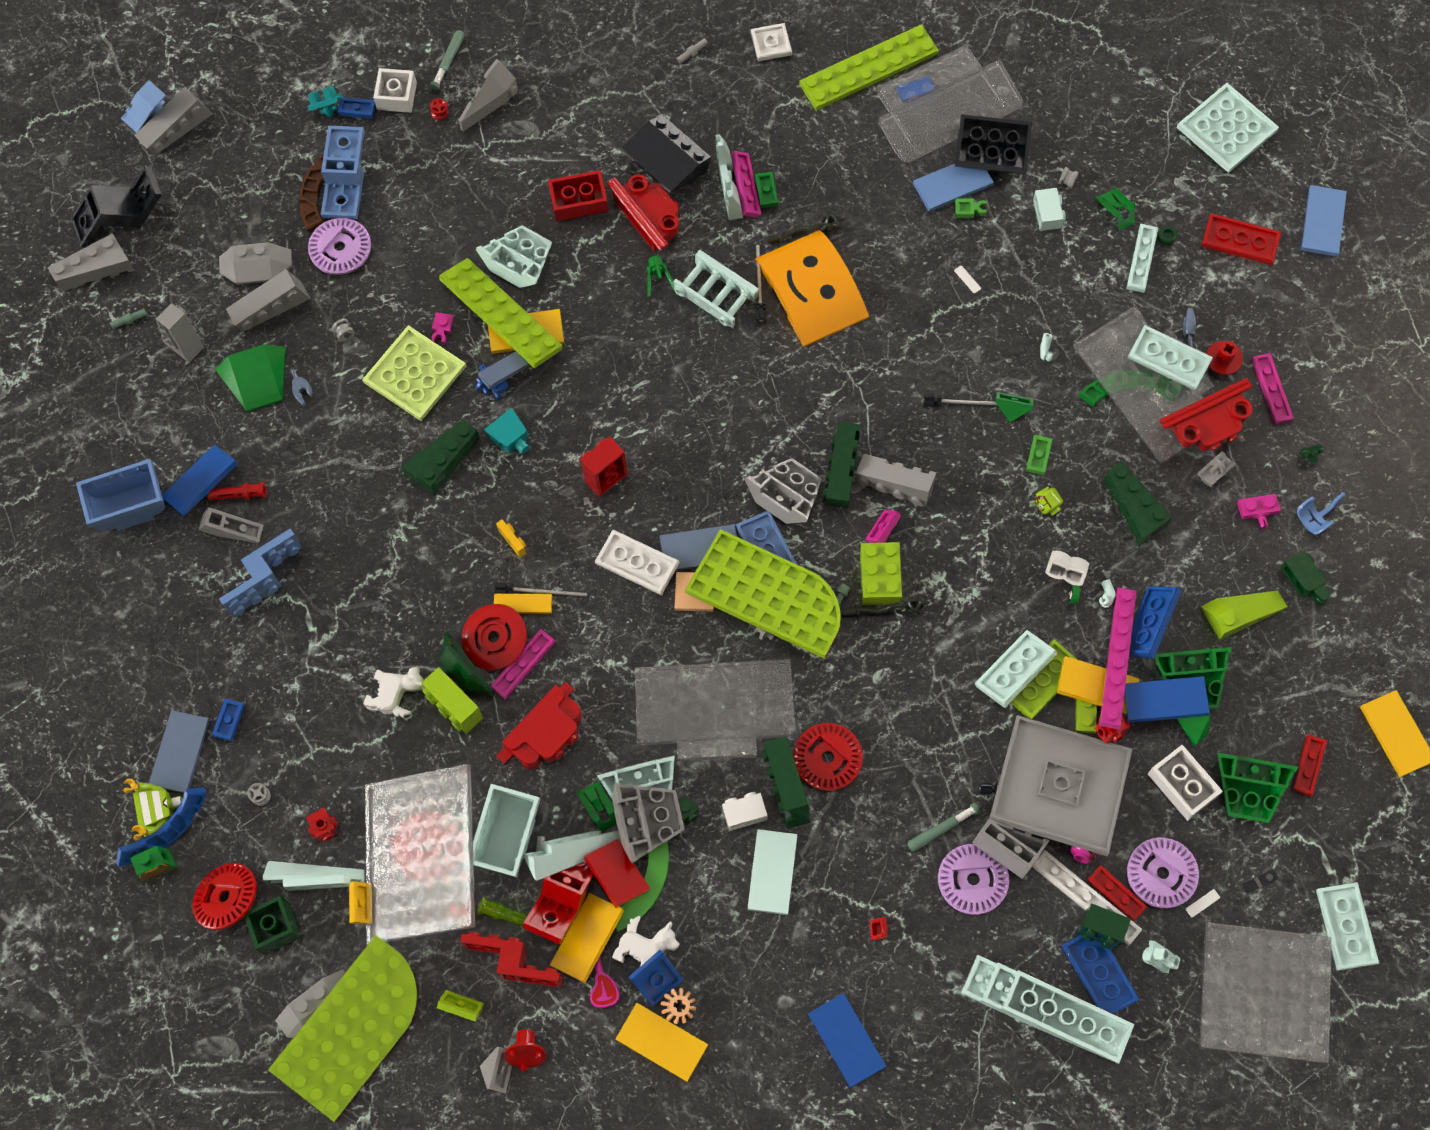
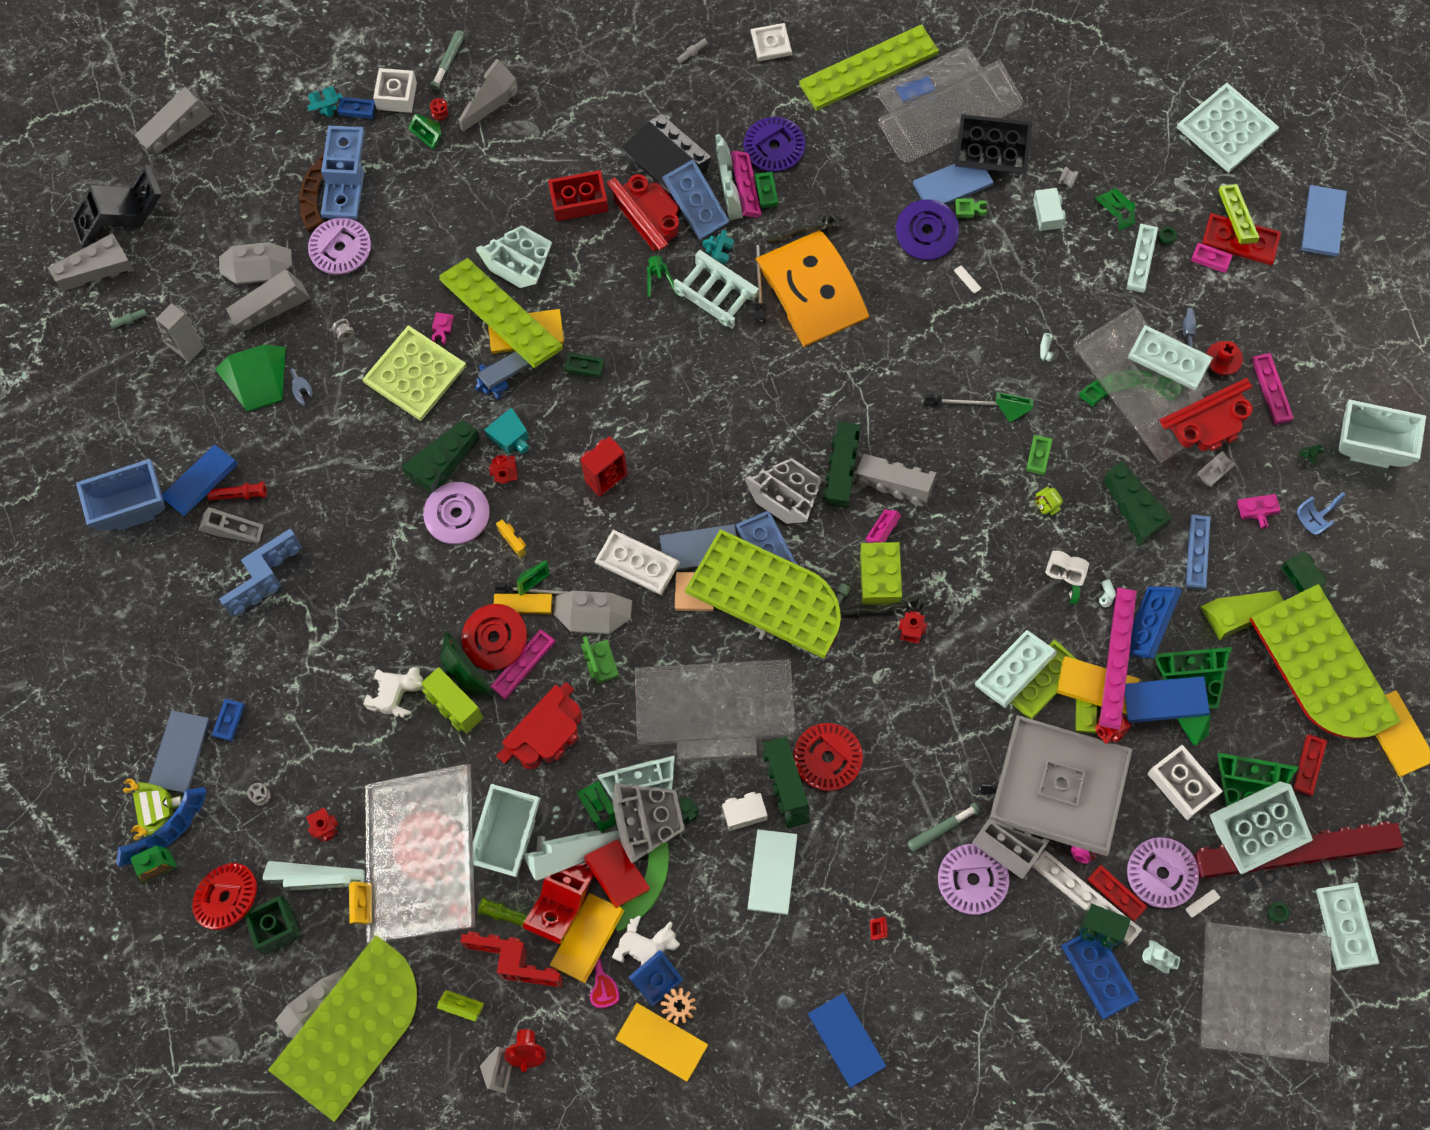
light blue wedge [121,80,166,133] -> none
light aqua slope [961,955,1134,1064] -> none
none -> green slope [408,114,441,149]
none -> lavender piece [423,482,490,544]
none -> red brick [489,455,518,484]
none -> green slope [517,560,549,596]
none -> light grey wedge [554,591,632,635]
none -> dark green plate [564,352,604,378]
none -> bright green bracket [581,636,619,684]
none -> medium blue tile [662,159,730,240]
none -> teal hips [702,230,734,266]
none -> dark purple piece [743,117,805,172]
none -> dark purple piece [896,199,959,260]
none -> red brick [898,611,927,644]
none -> medium blue tile [1186,514,1211,590]
none -> dark pink plate [1191,243,1232,273]
none -> dark red brick [1194,821,1404,880]
none -> light aqua slope [1210,782,1313,874]
none -> lime plate [1218,184,1259,244]
none -> lime plate [1249,584,1401,739]
none -> dark green tile [1268,902,1290,923]
none -> light aqua container [1339,400,1426,468]

